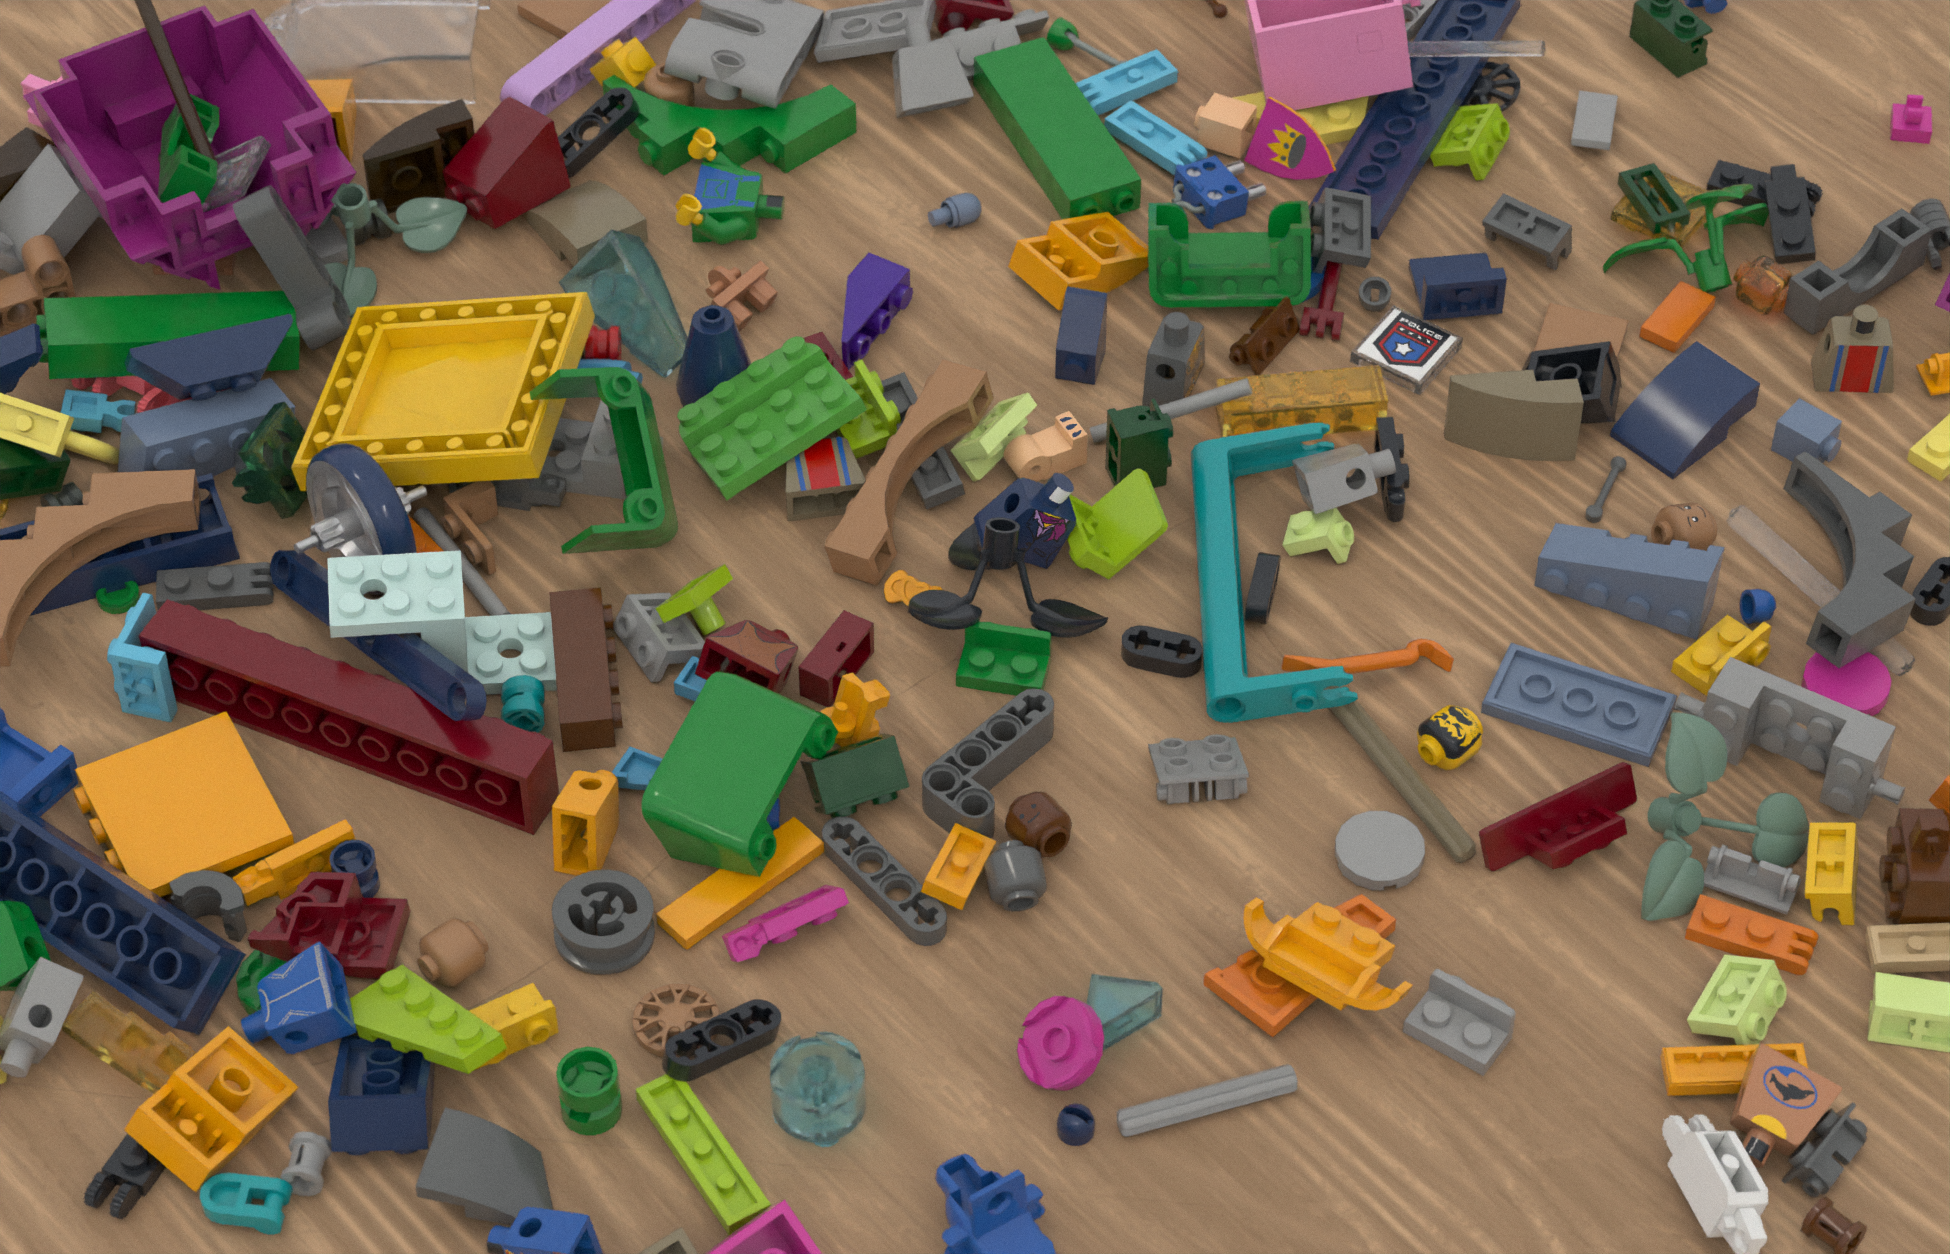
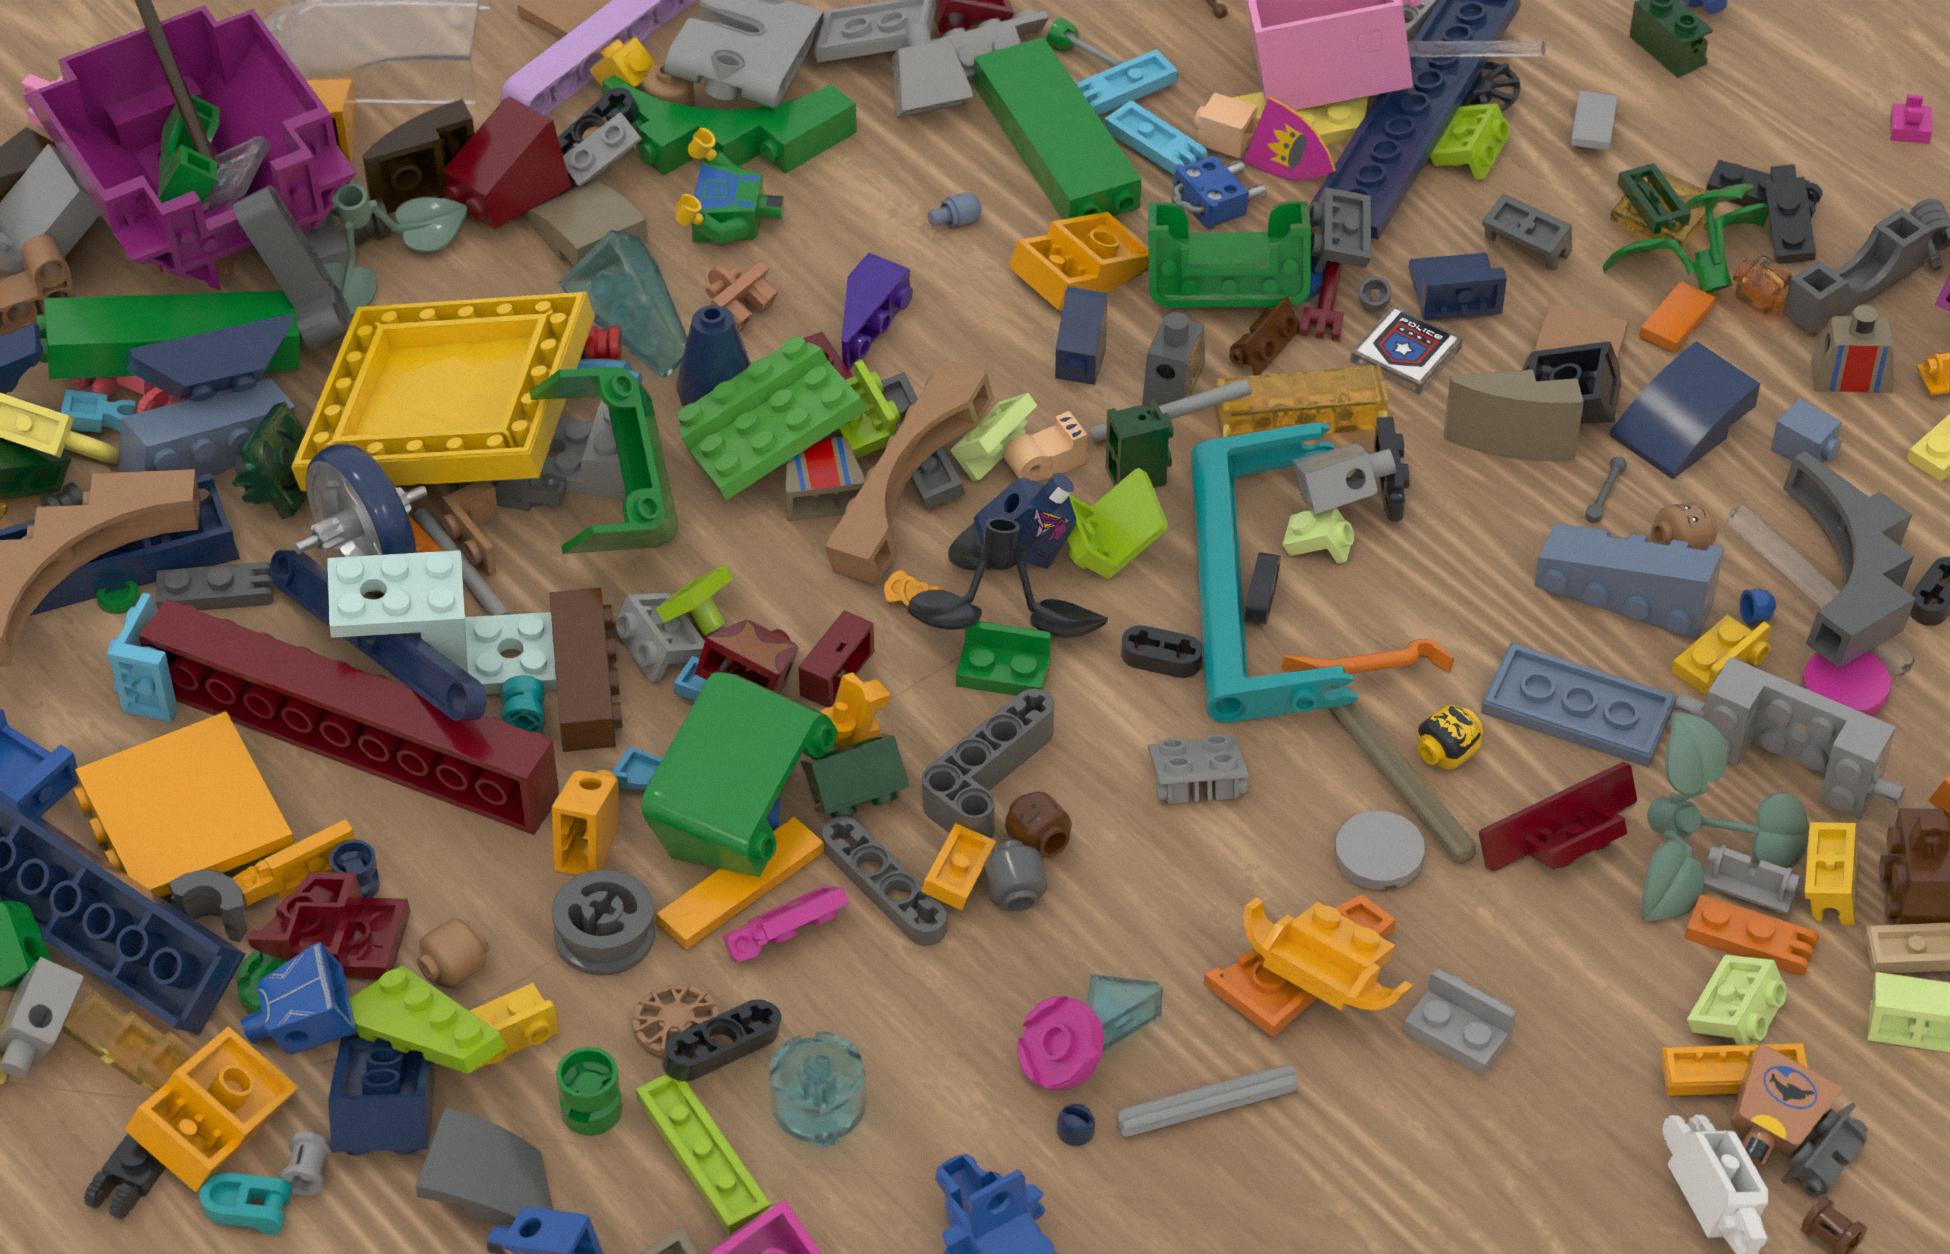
none -> light grey hinge [563,112,642,187]

